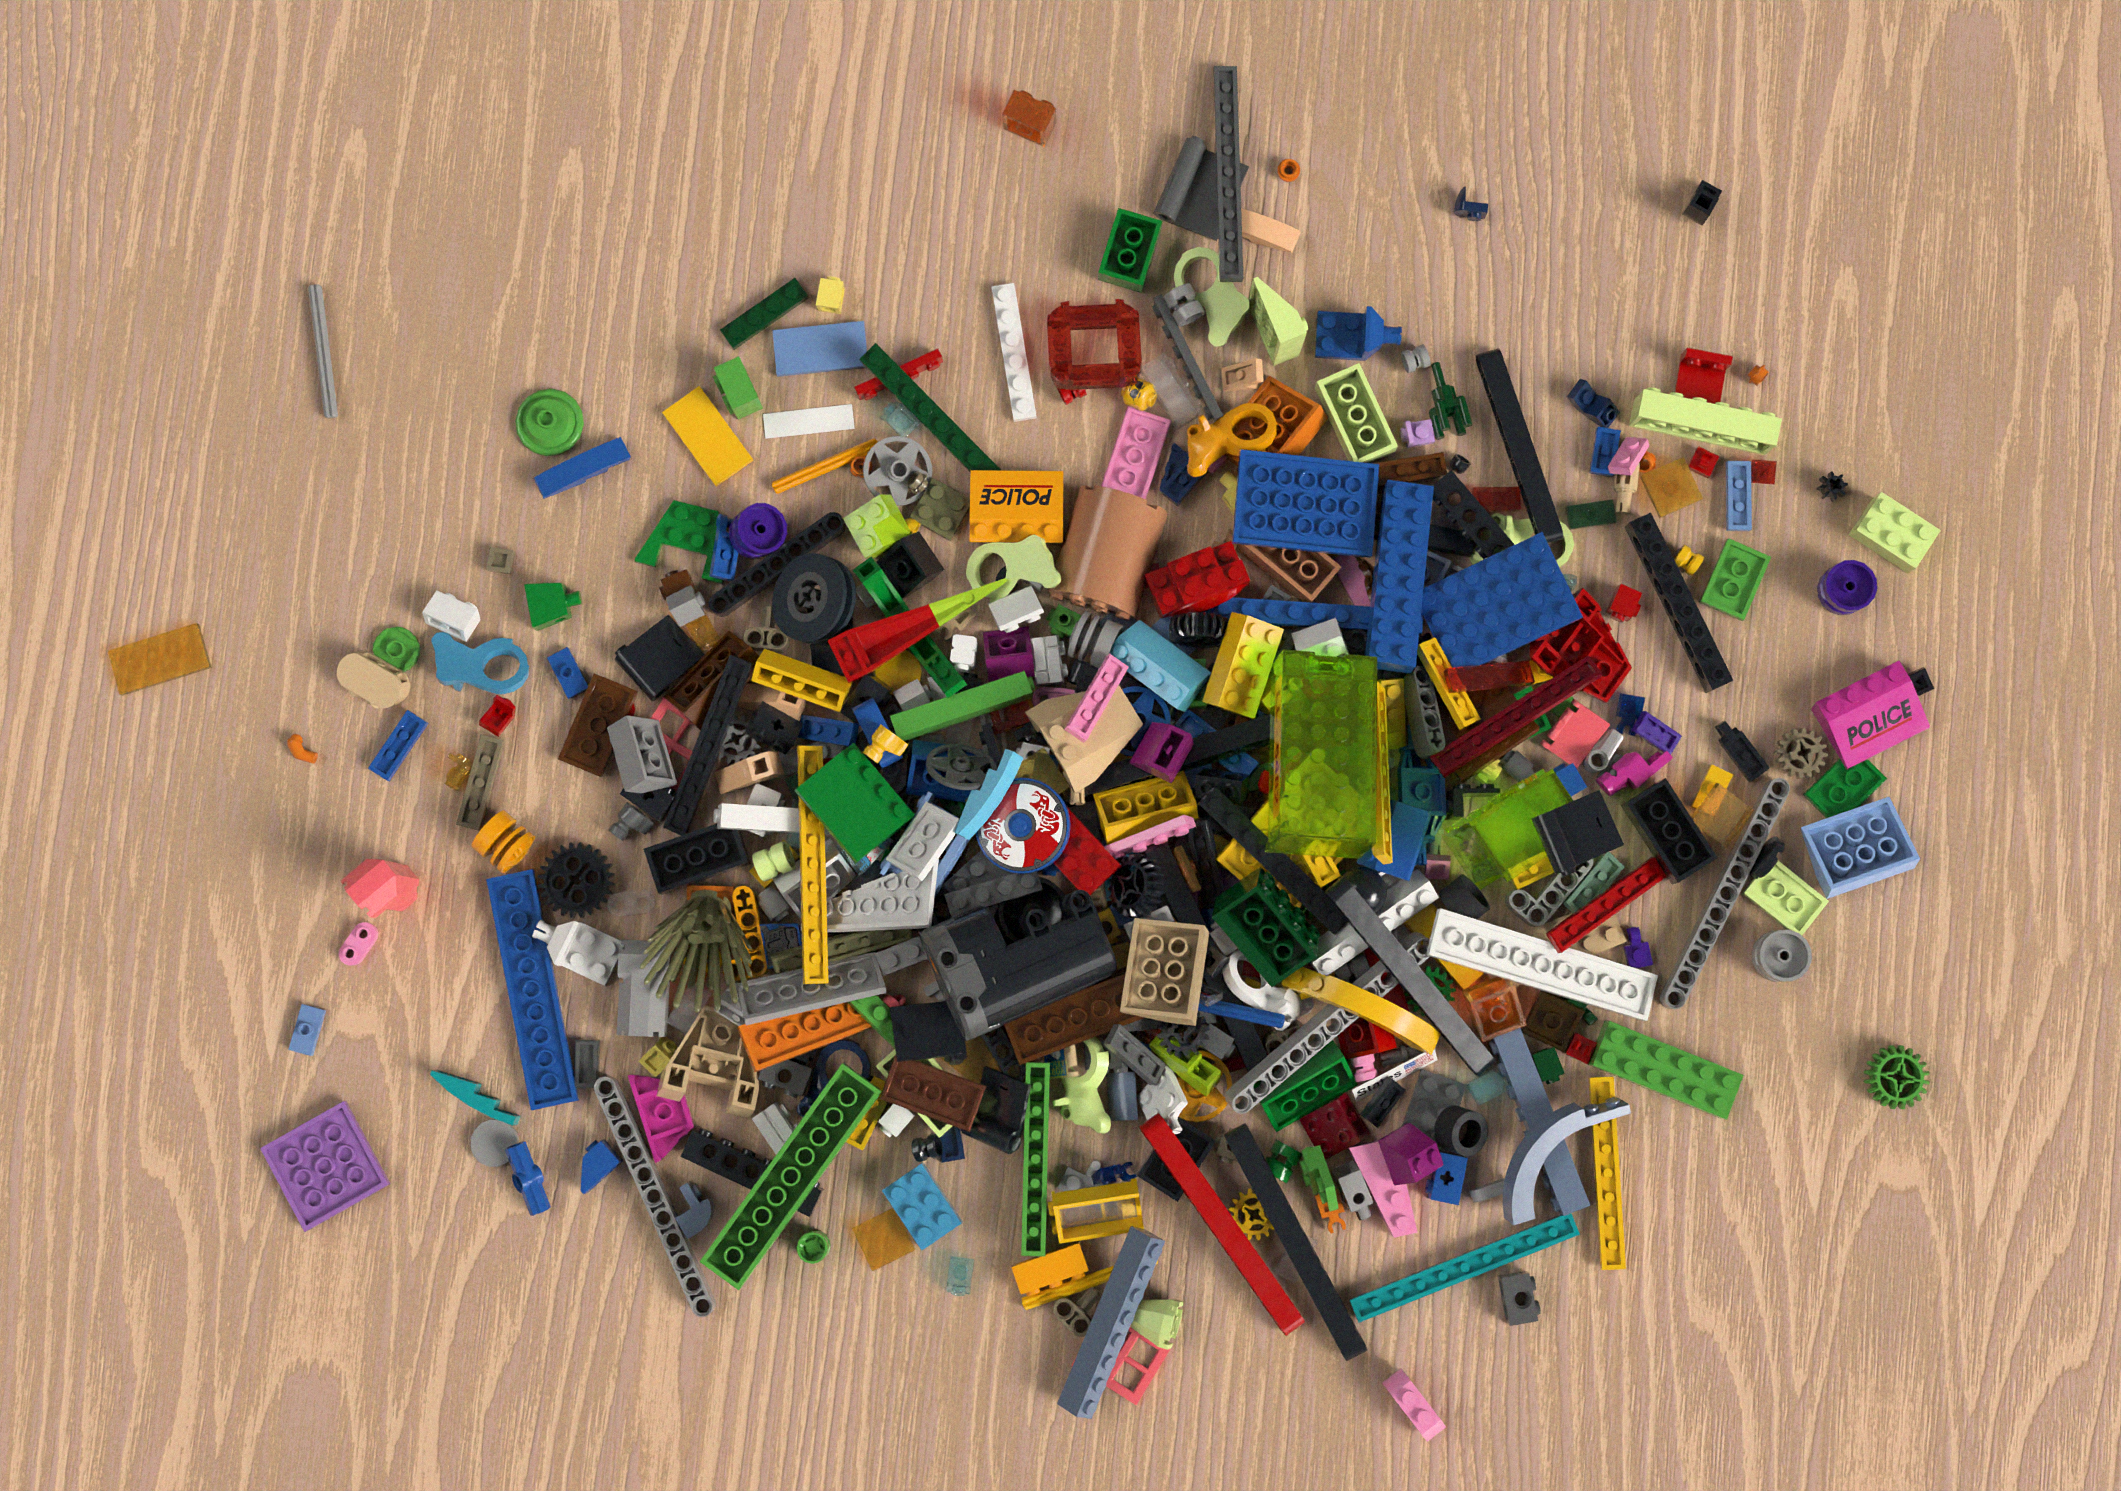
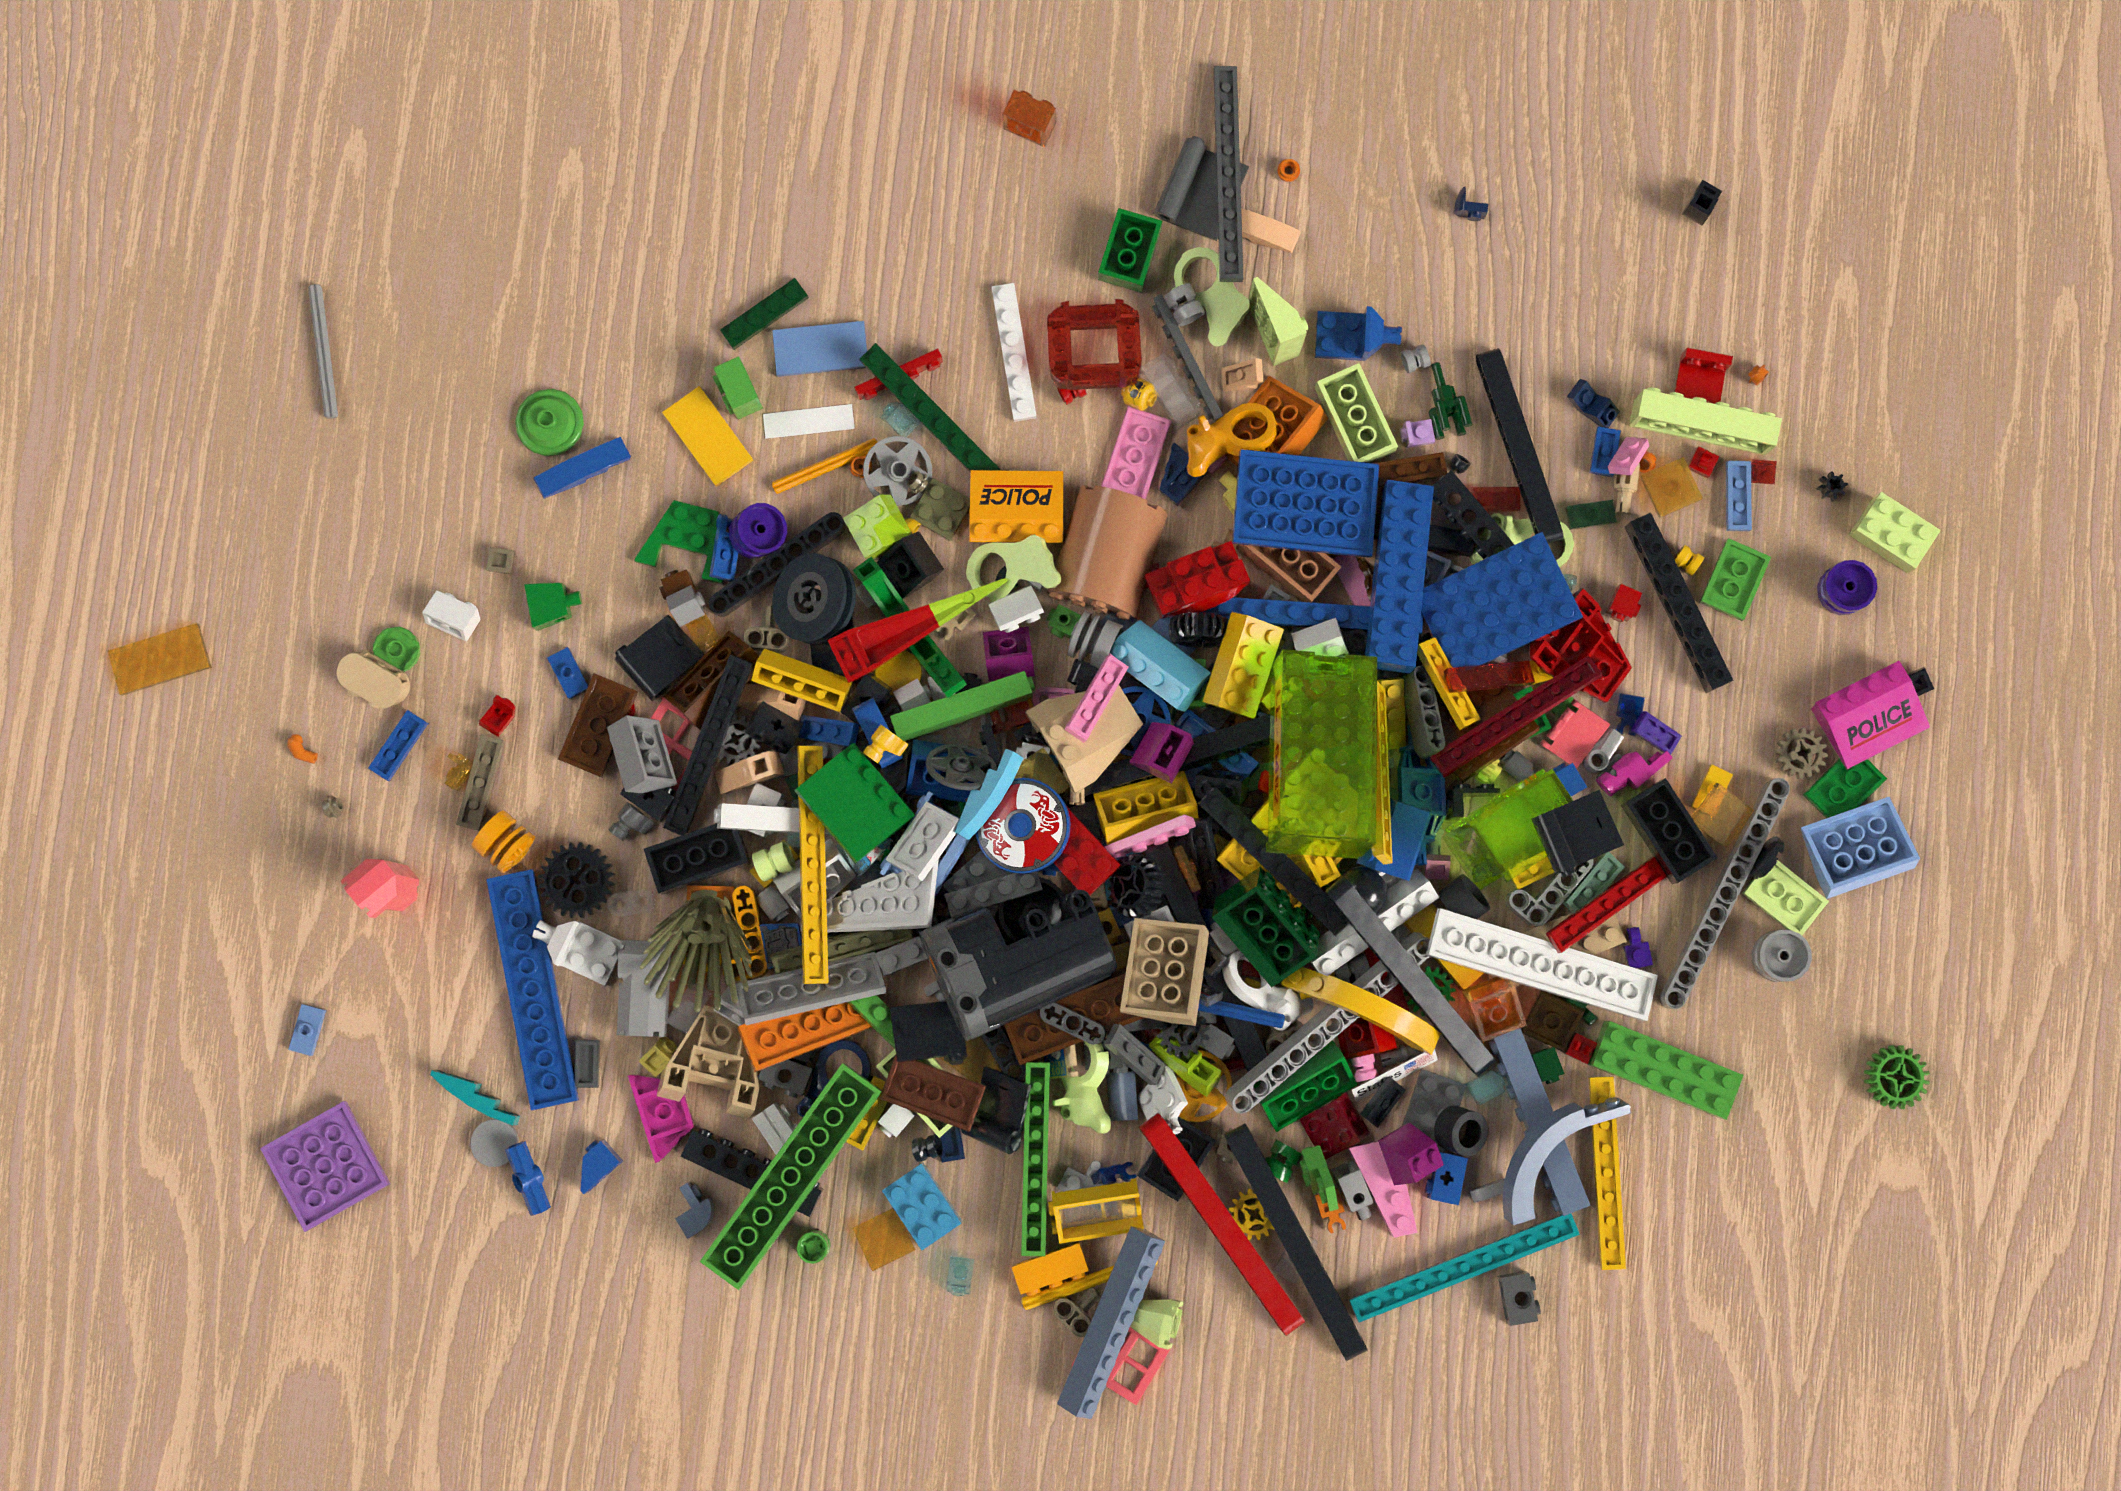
bright pink plate [339,922,378,966] -> none
dark azure animal [431,632,529,694] -> none
light grey beam [594,1076,716,1317] -> none
light yellow brick [816,276,845,314] -> none
coral tile [882,994,906,1008] -> none
white brick [950,634,978,674] -> none
white brick [1031,635,1068,687] -> none
bright pink brick [1382,1368,1446,1442] -> none
black hinge [1715,721,1769,783] -> none
none -> dark tan plate [322,795,343,818]
none -> dark grey beam [1040,1002,1106,1045]

